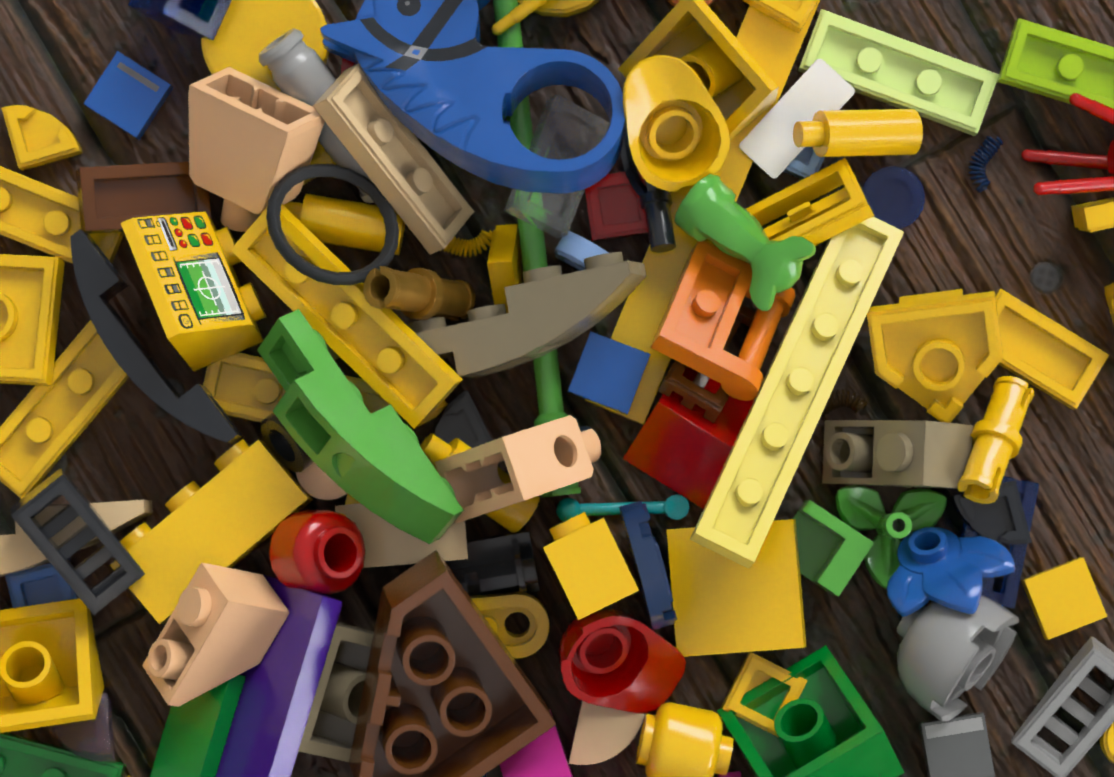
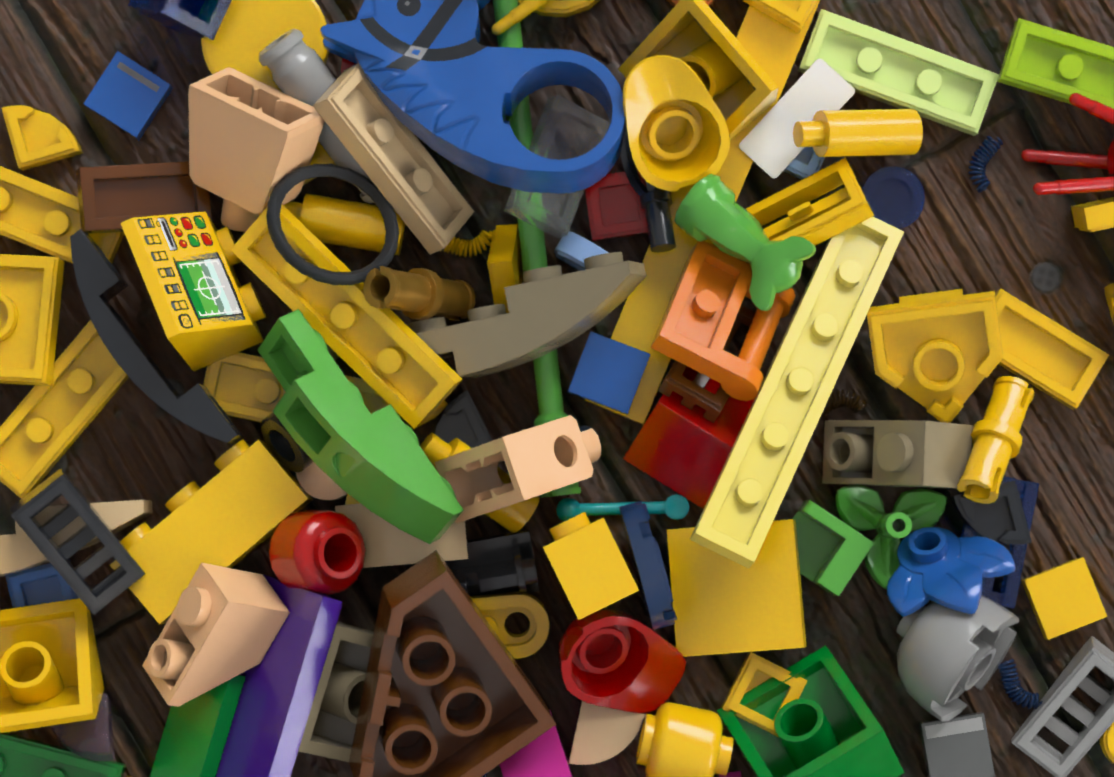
none -> dark blue leg [997,659,1043,709]

